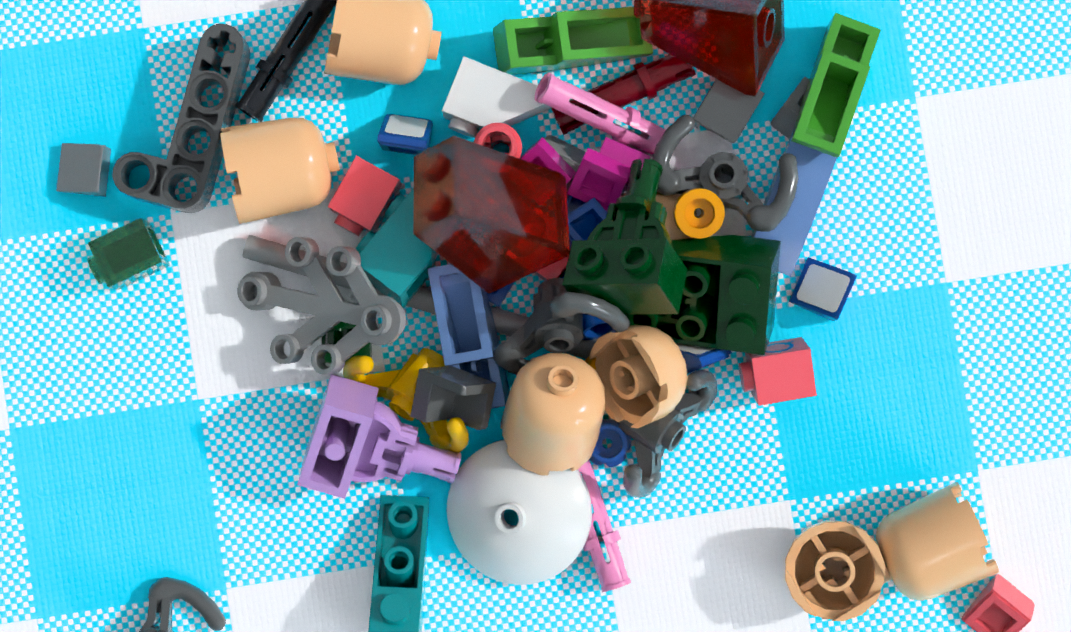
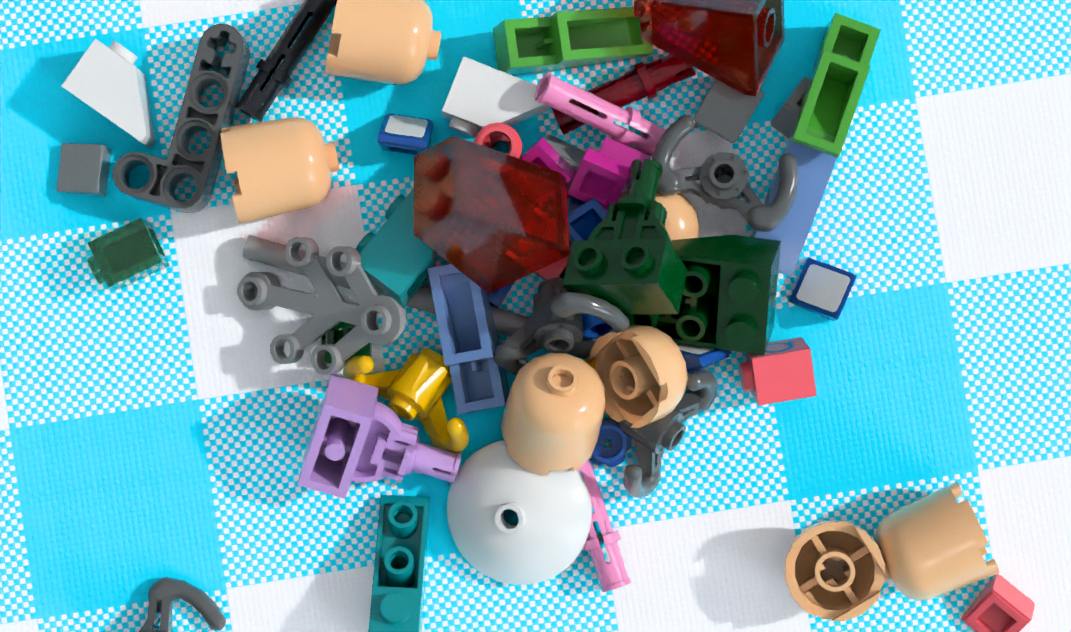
coral brick [327,155,402,236] -> none
dark grey panel [410,366,496,430] -> none
light orange tile [673,188,725,239] -> none
none -> white slope [61,38,156,149]

